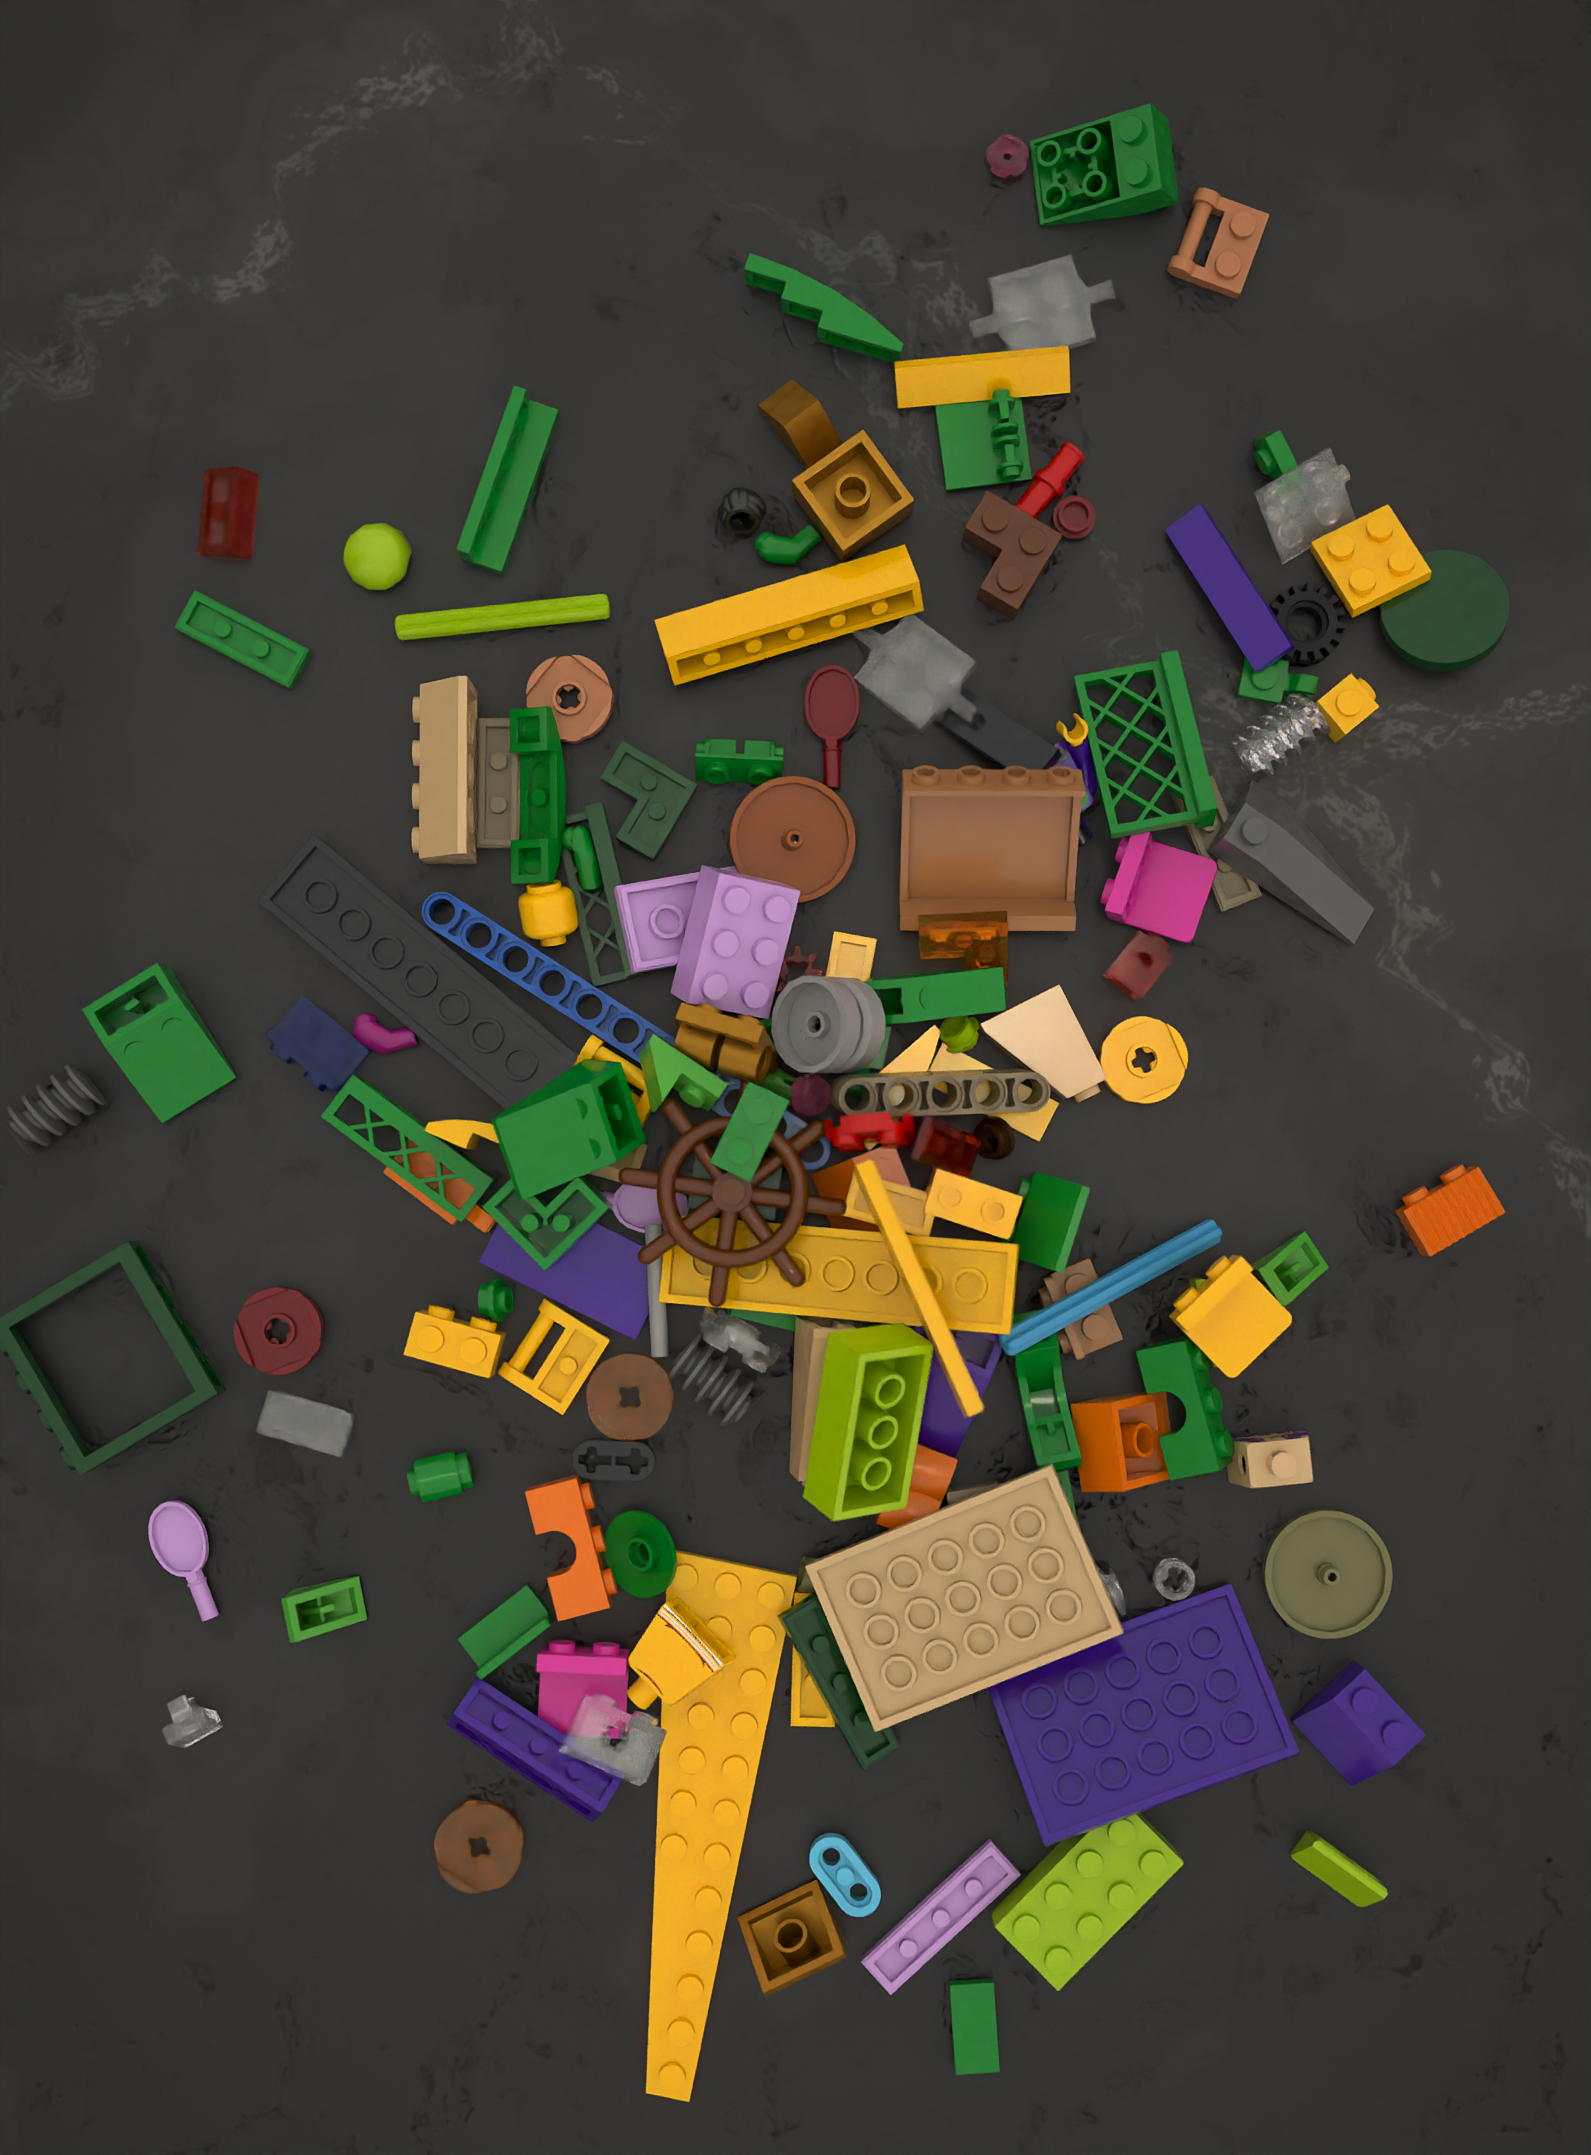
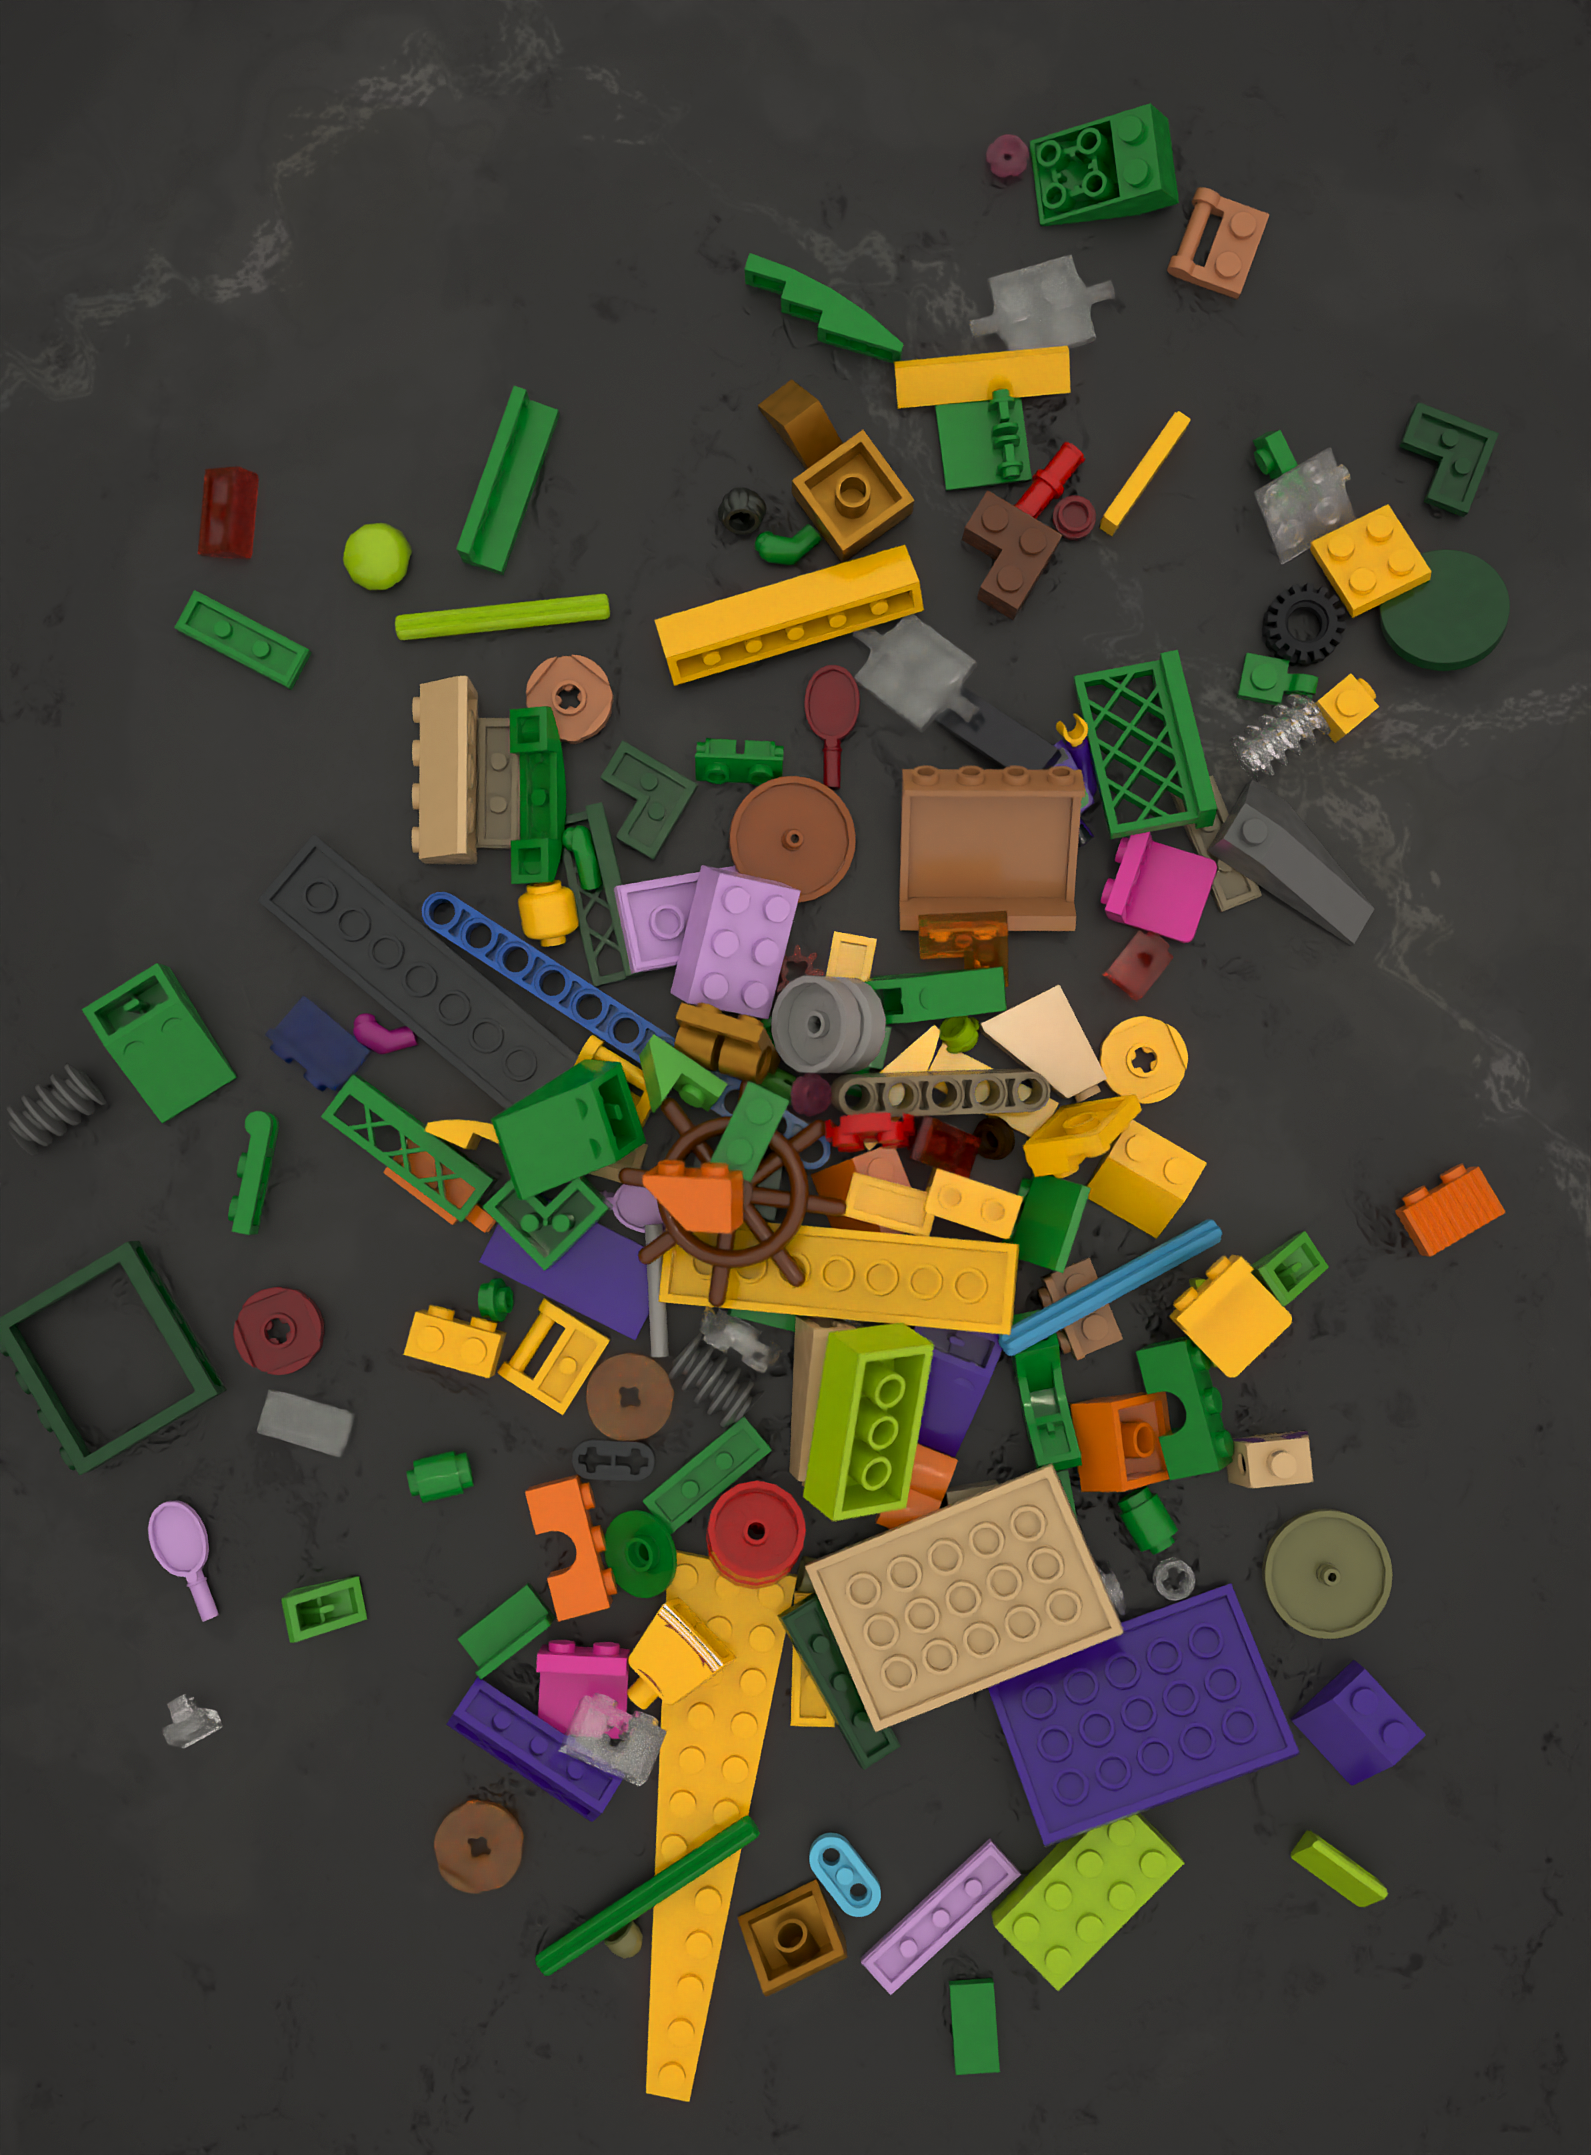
yellow tile [853,1159,984,1418] -> none
dark purple tile [1165,504,1295,673] -> none
none -> green plate [228,1111,279,1235]
none -> green axle [535,1816,760,1976]
none -> olive hinge [604,1921,643,1958]
none -> green plate [642,1415,772,1535]
none -> orange slope [643,1160,743,1234]
none -> red wheel [706,1481,806,1589]
none -> yellow plate [1023,1094,1142,1178]
none -> yellow slope [1086,1120,1207,1239]
none -> yellow tile [1099,411,1191,536]
none -> green brick [1117,1485,1178,1555]
none -> dark green plate [1399,402,1499,517]

